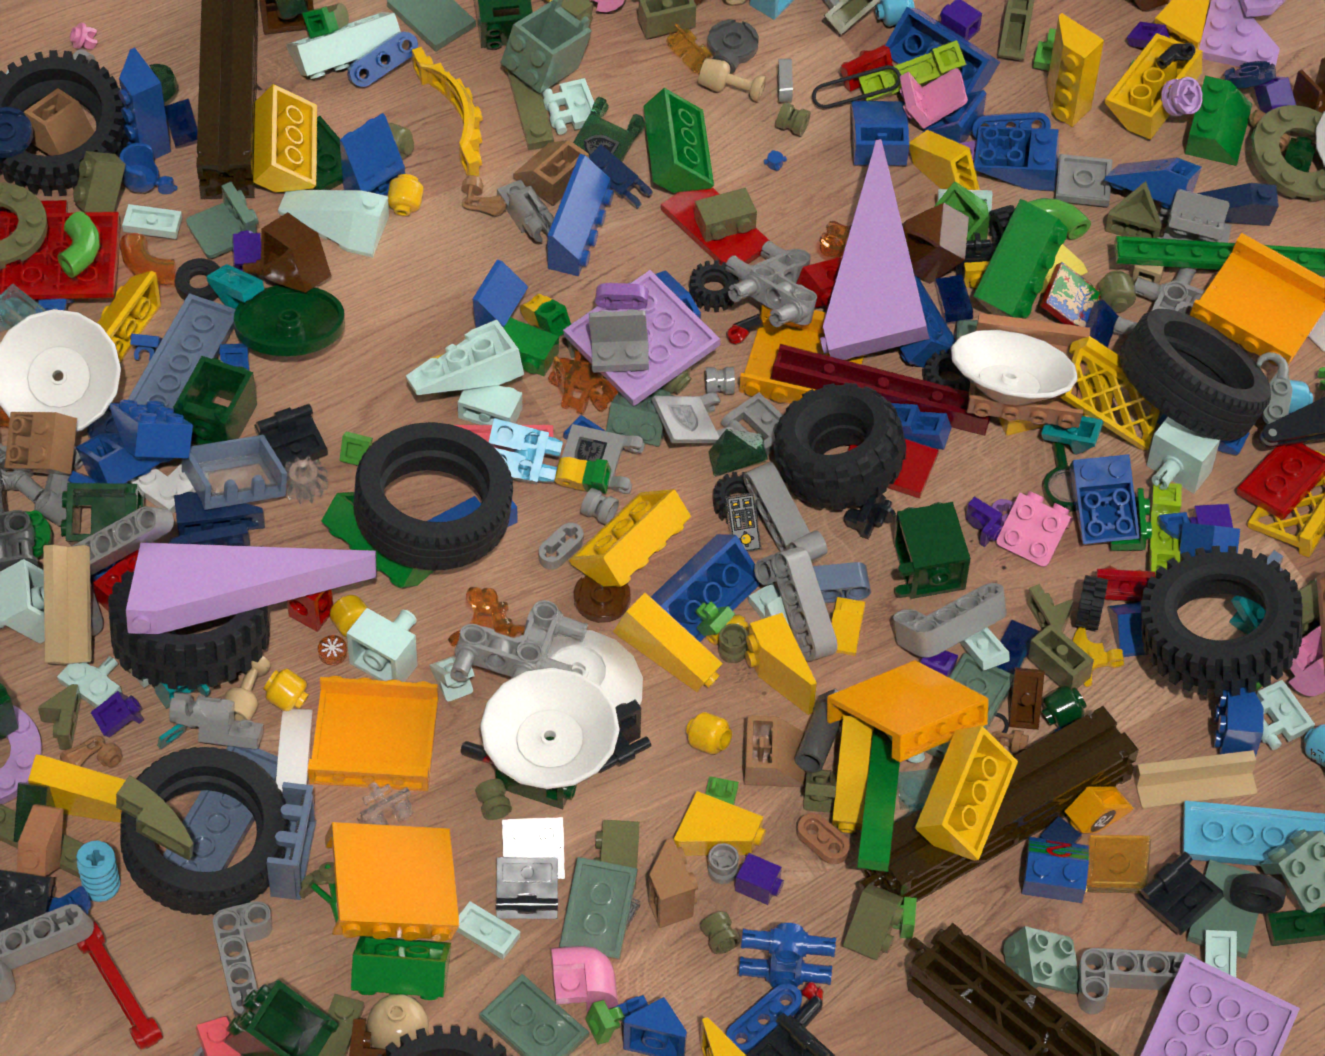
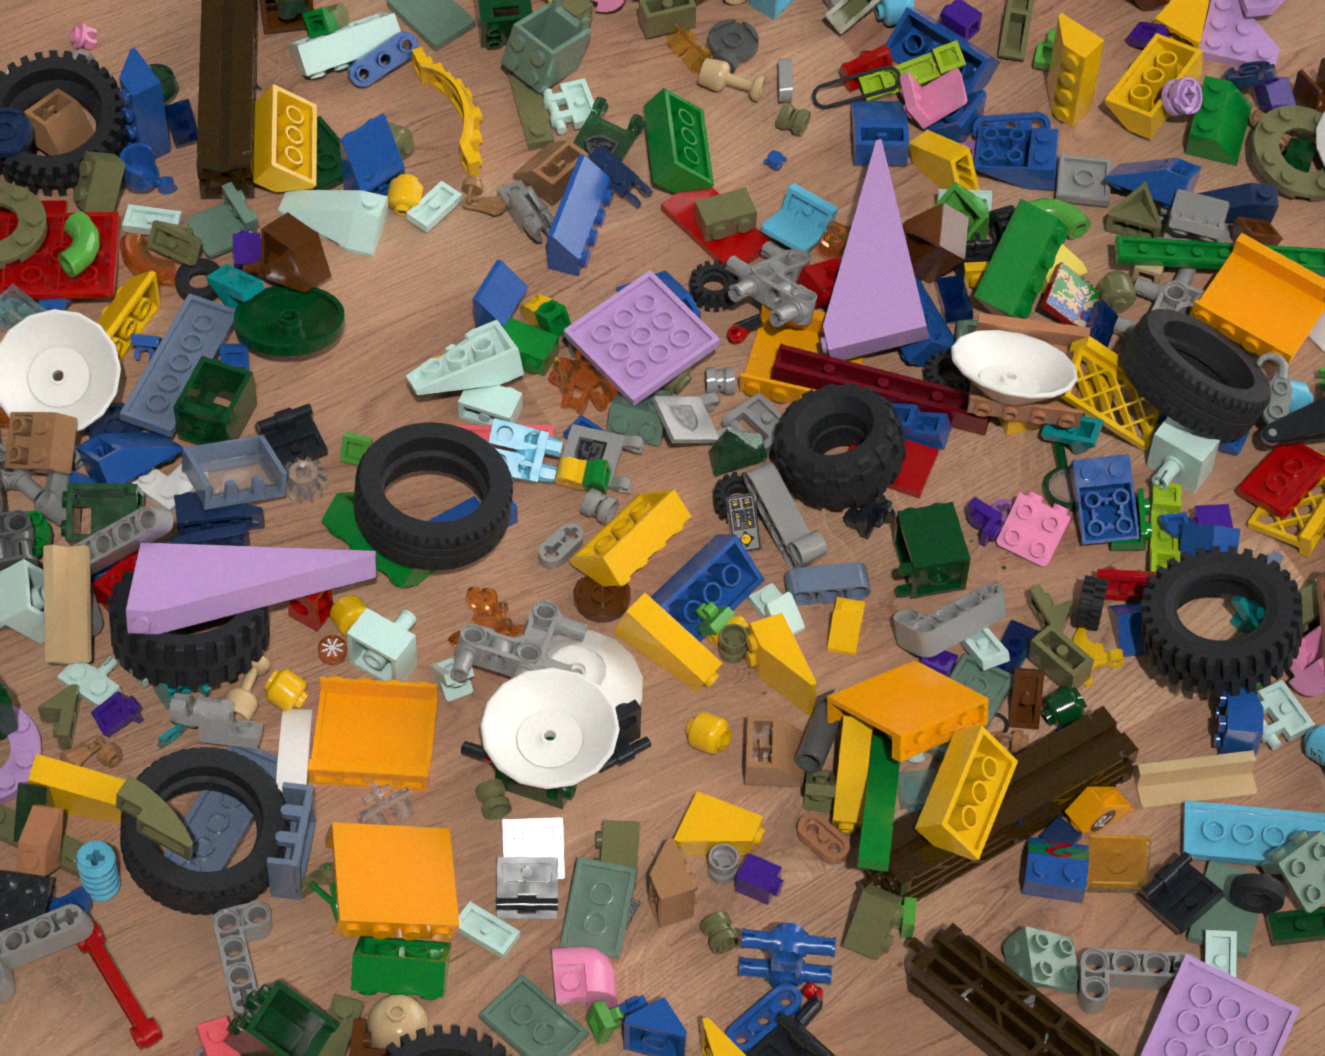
blue slope [110,399,193,458] -> none
light grey bracket [589,309,649,372] -> none
medium lavender beam [595,283,649,310] -> none
bright green tile [706,776,739,805] -> none
light grey beam [754,547,838,661] -> none
black arm [1156,43,1196,69] -> none
none -> olive slope [147,220,202,266]
none -> light aqua plate [406,181,462,233]
none -> medium azure bracket [761,183,838,252]
none -> reddish brown slope [1233,217,1283,246]

